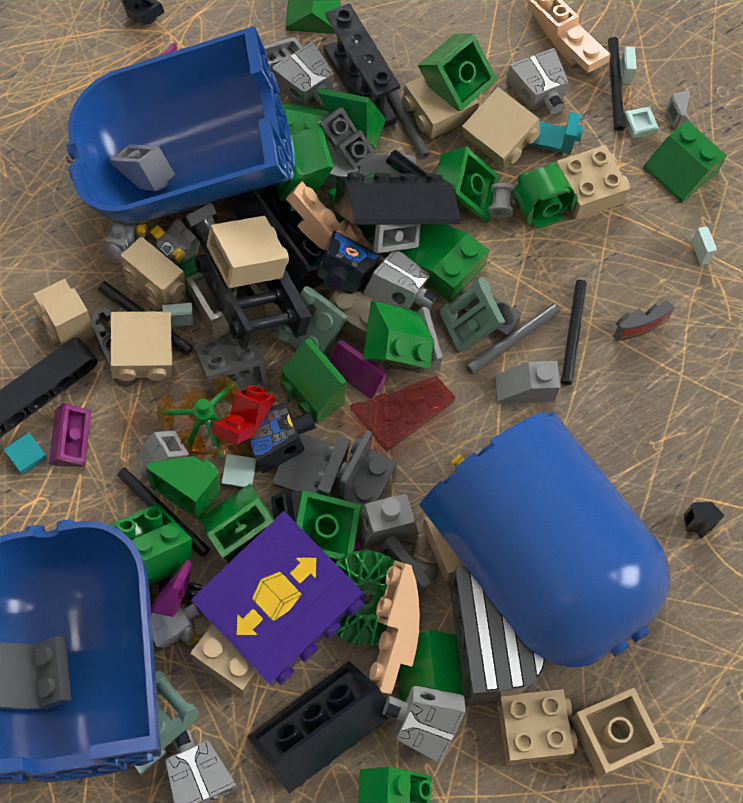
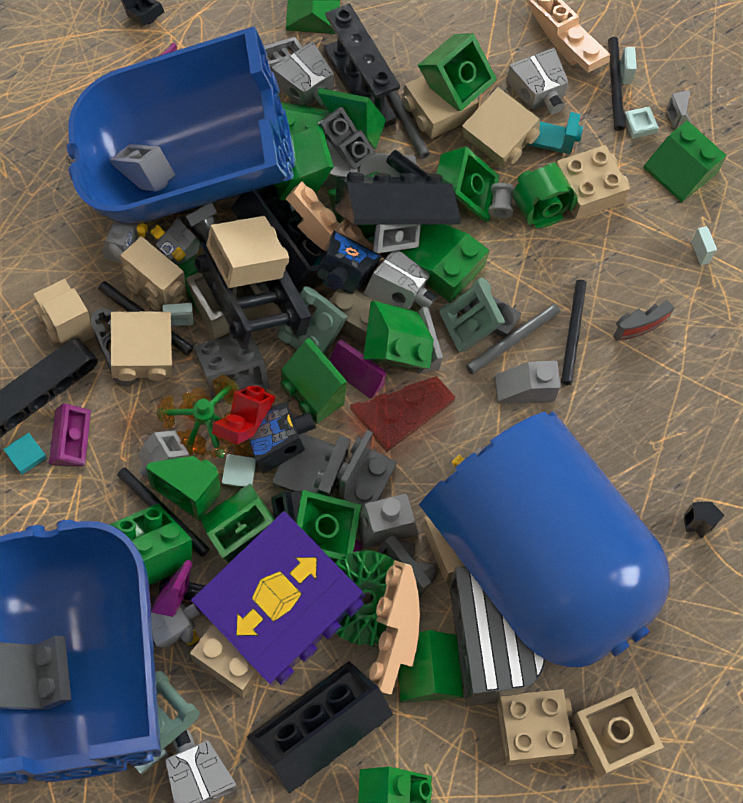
light grey torso [383,686,465,763] -> none

